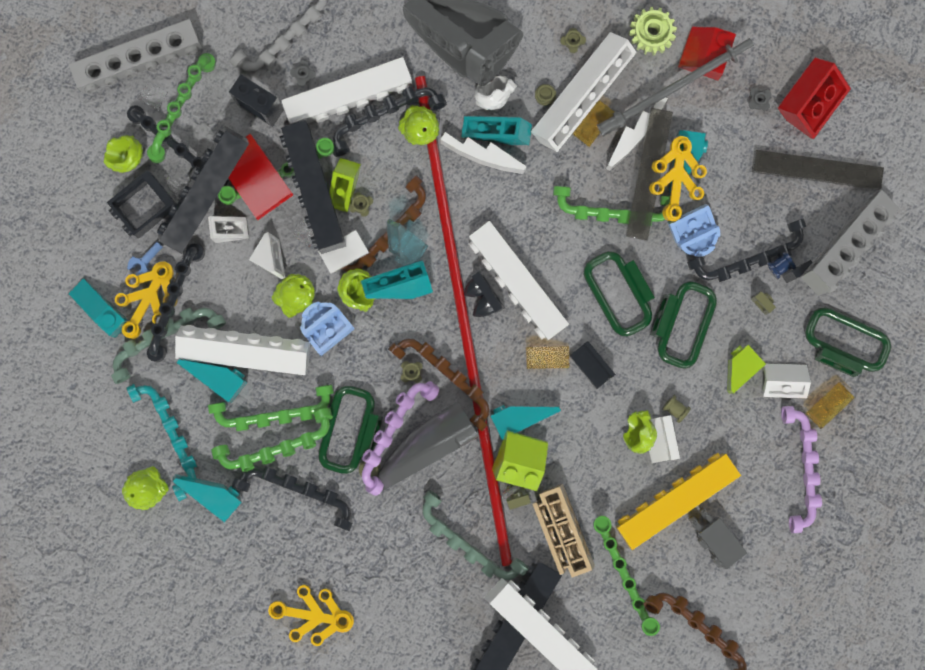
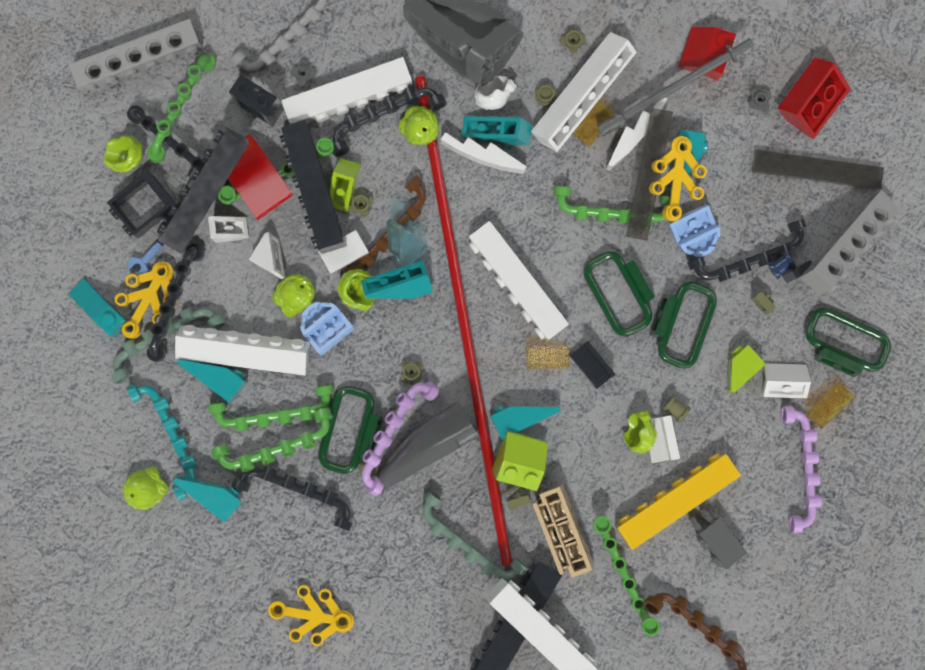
reddish brown bar [388,338,490,431] -> none
black tile [464,272,505,317] -> none
yellowish green gear [629,7,677,56] -> none

